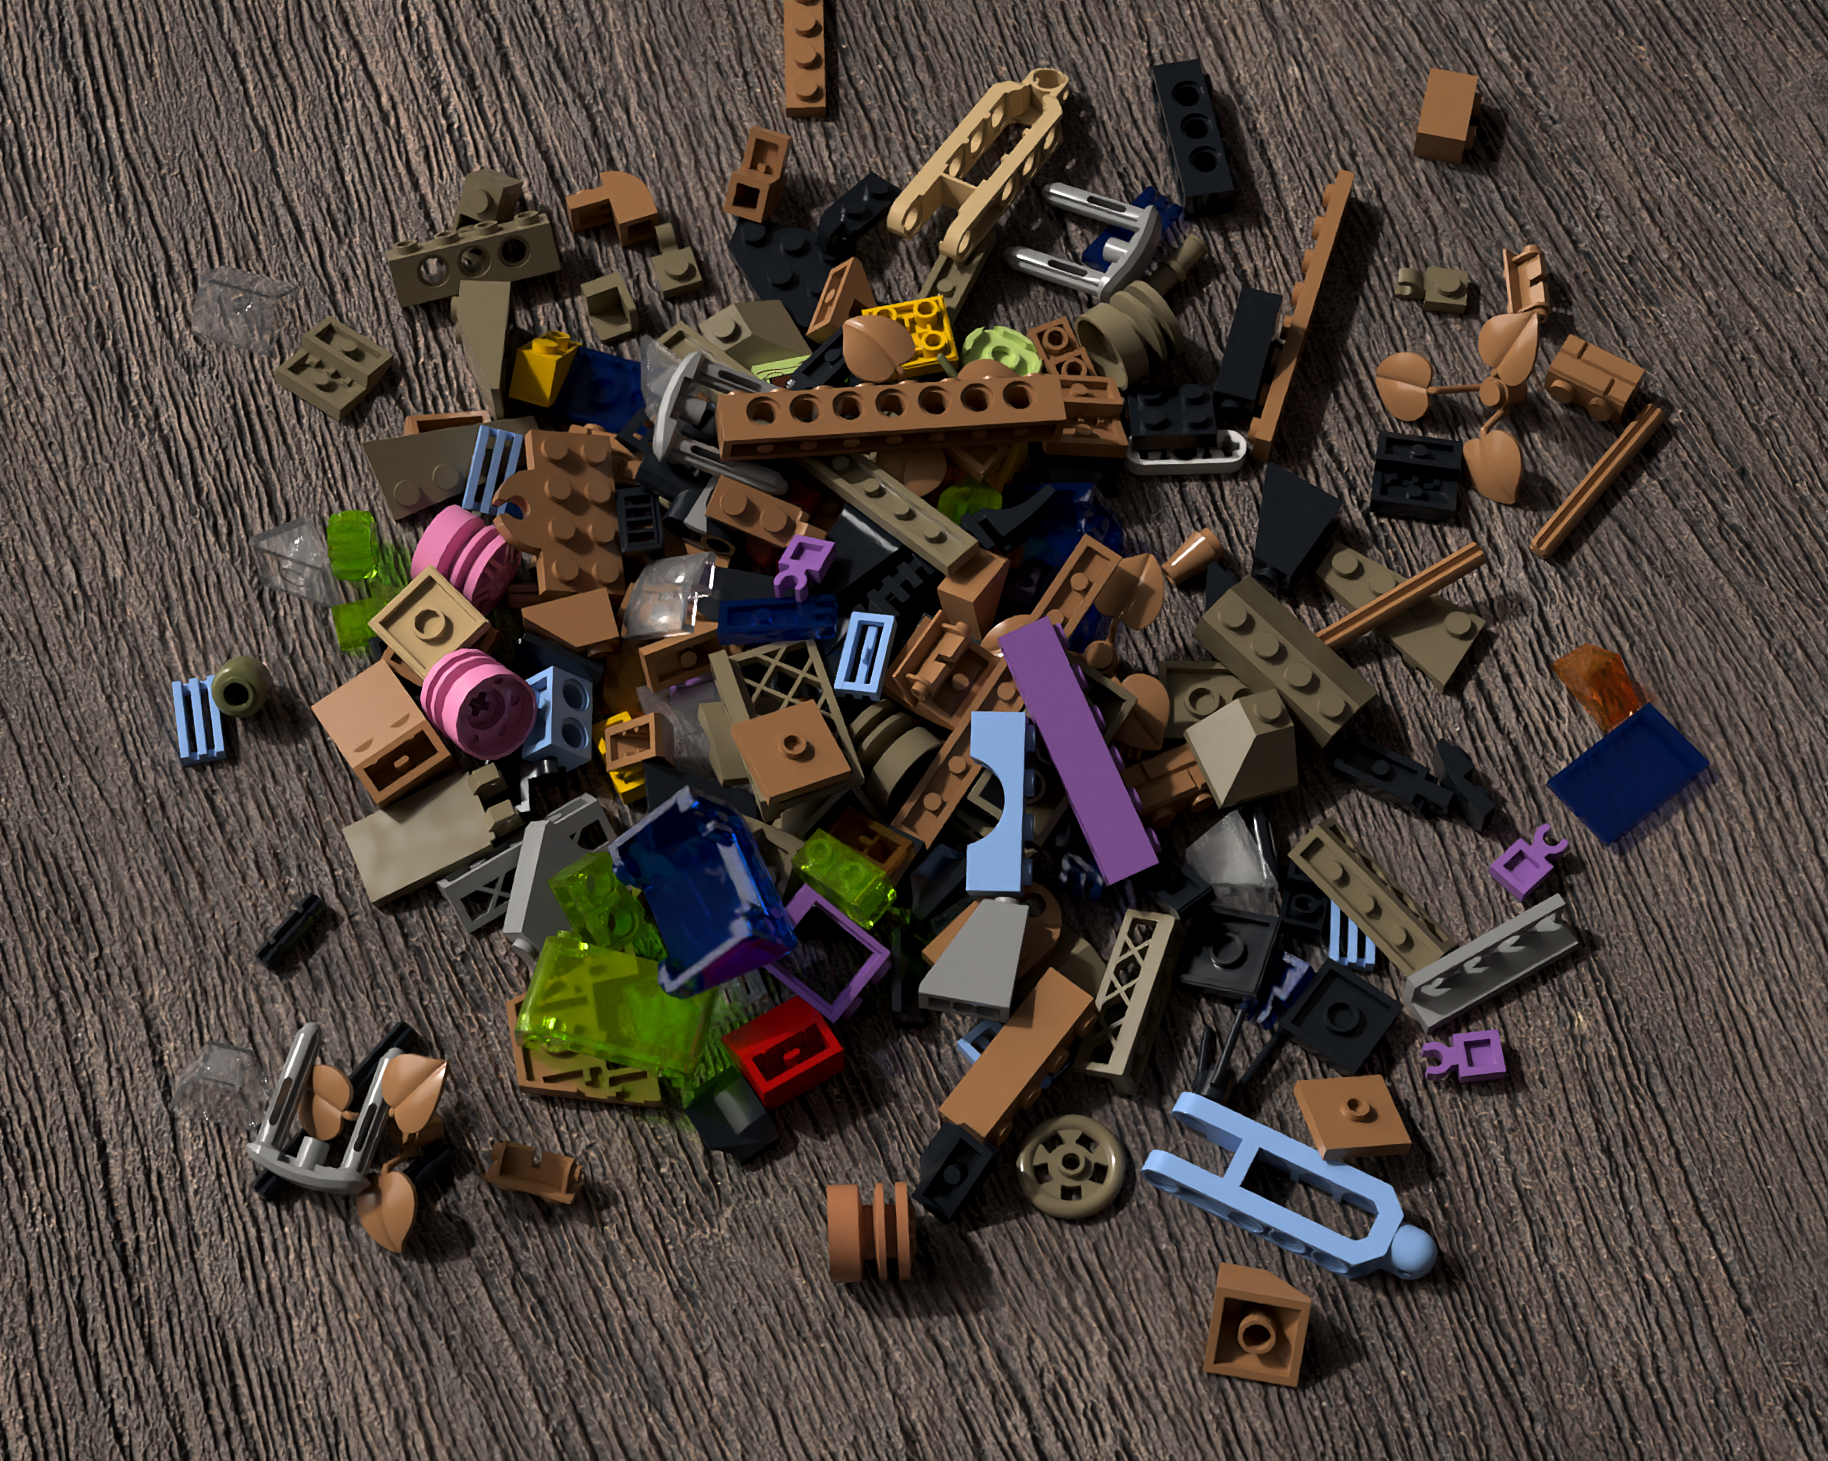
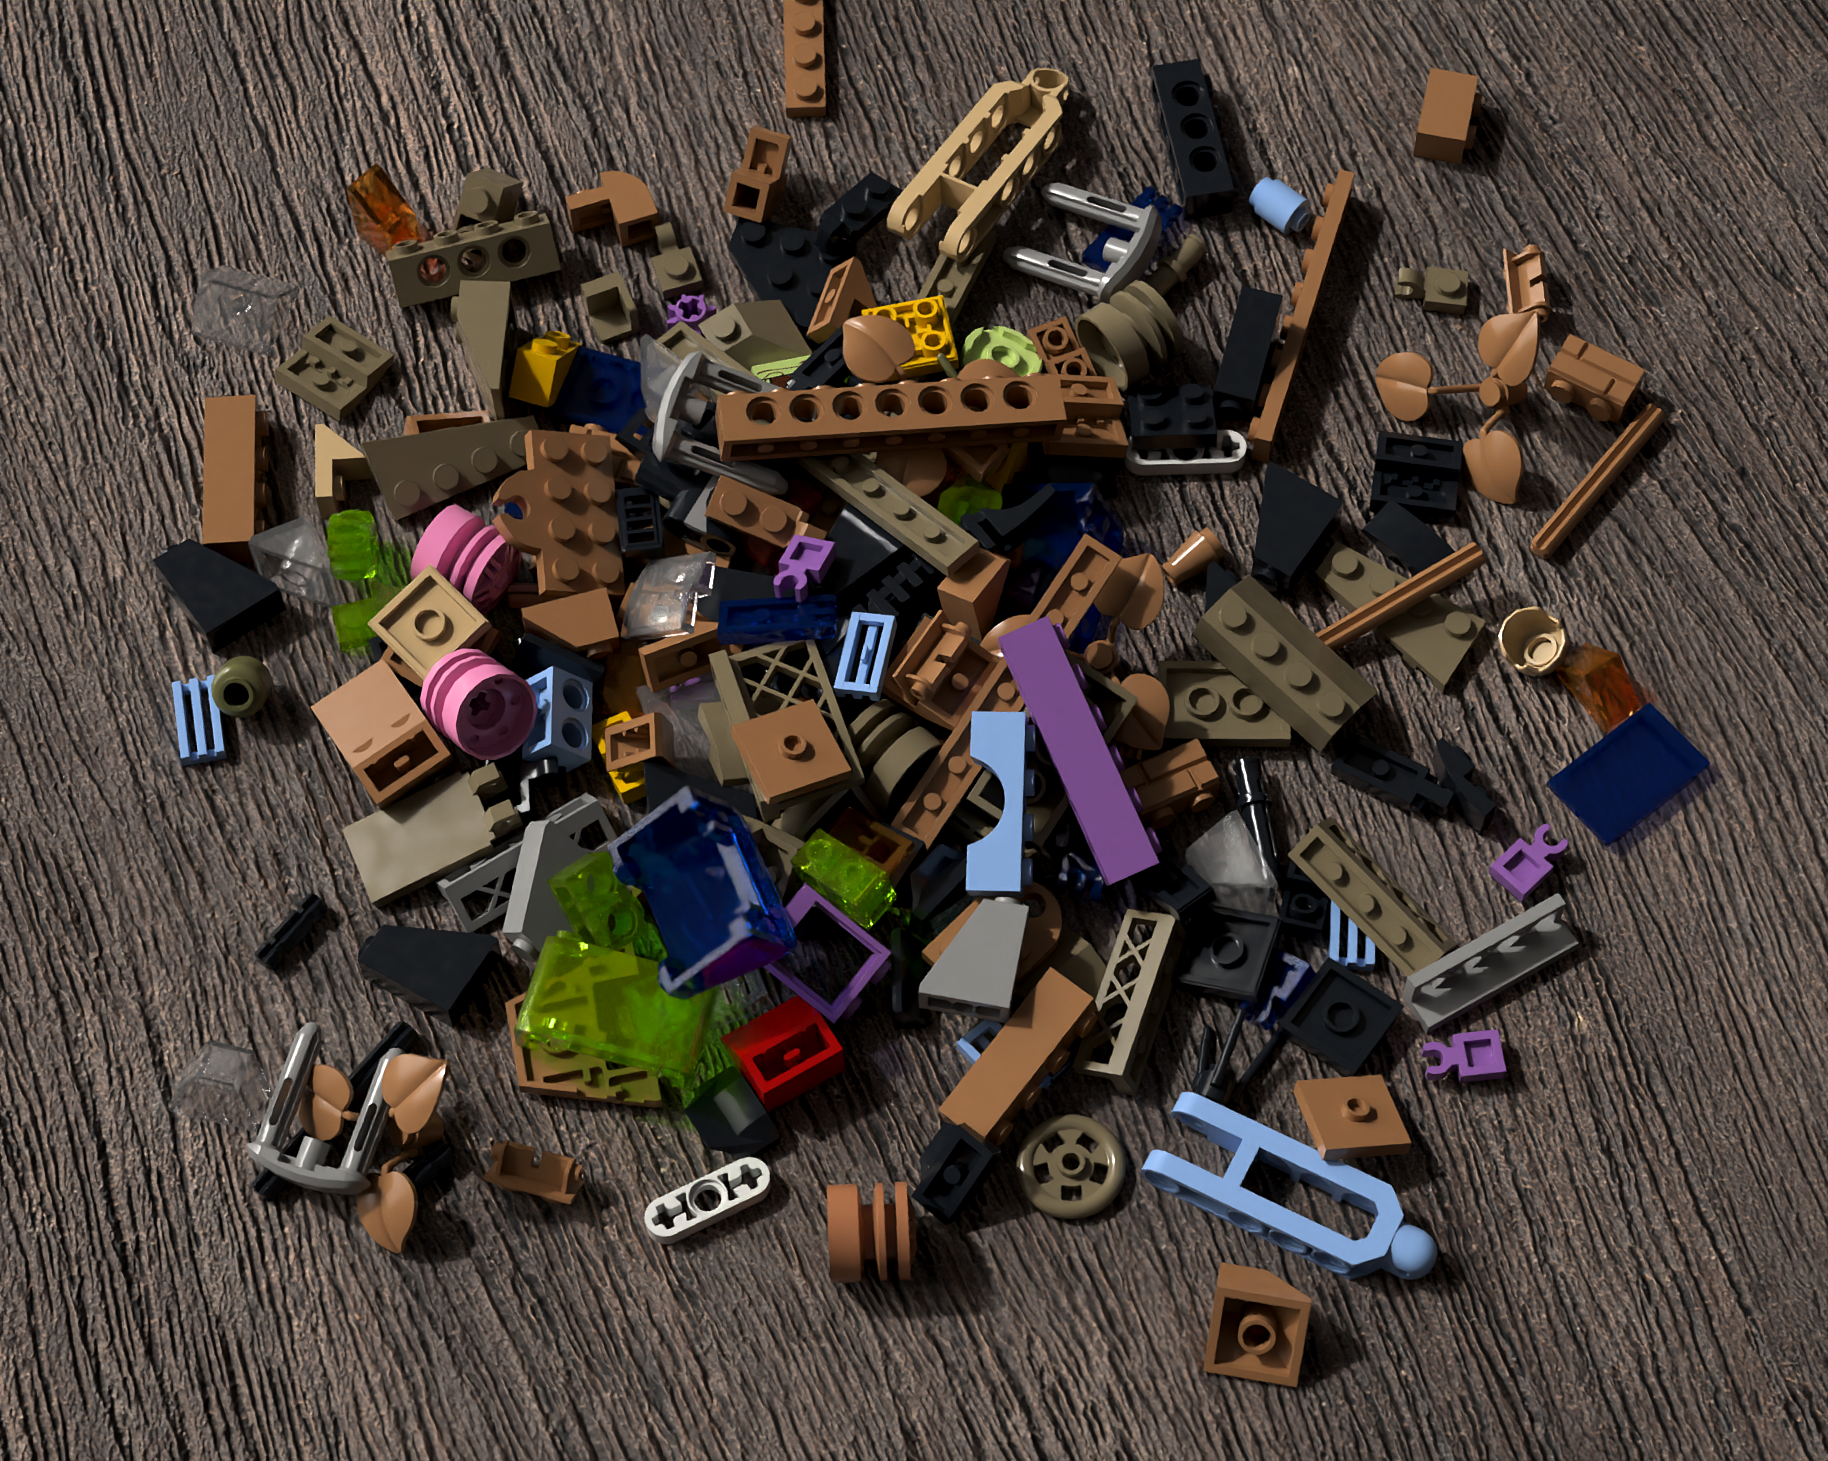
light blue tile [462,425,524,516] -> none
dark tan slope [1183,688,1298,809] -> none
none -> black slope [152,538,286,654]
none -> medium nougat brick [202,395,269,563]
none -> tan slope [315,424,371,518]
none -> clear orange slope [346,163,421,258]
none -> black slope [358,925,503,1028]
none -> white beam [644,1157,771,1244]
none -> medium lavender gear [666,294,716,339]
none -> light blue brick [1249,177,1311,235]
none -> black slope [1361,500,1456,576]
none -> tan hair [1498,606,1570,677]

